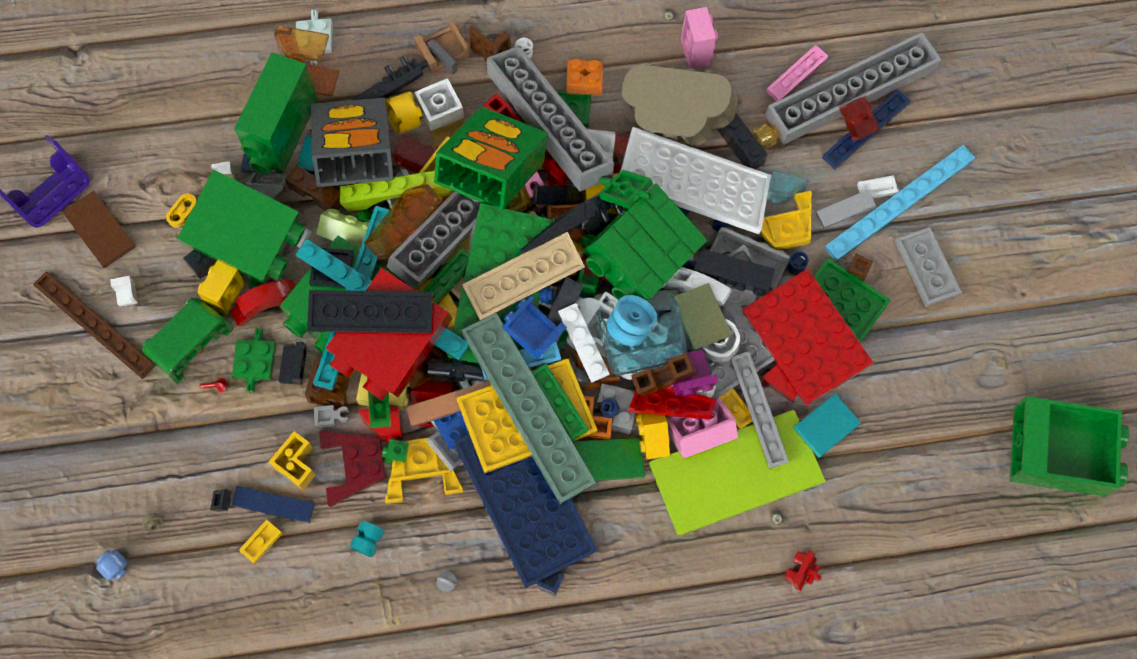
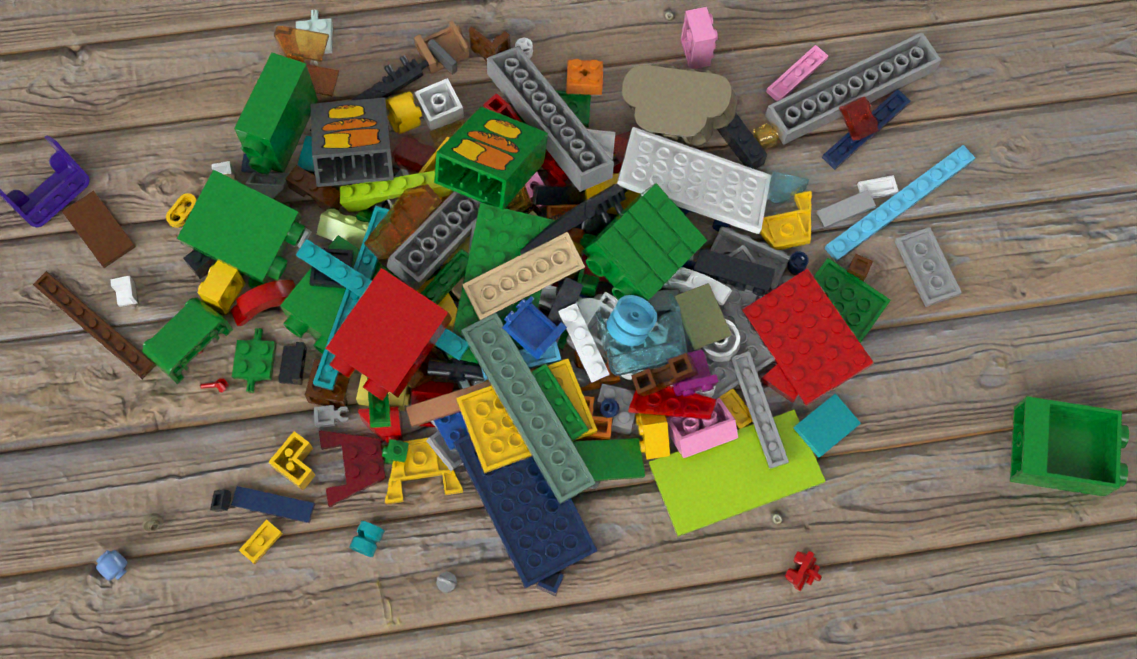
black plate [307,290,433,334] -> none
blue plate [539,286,554,304] -> none
green plate [599,169,653,209] -> none

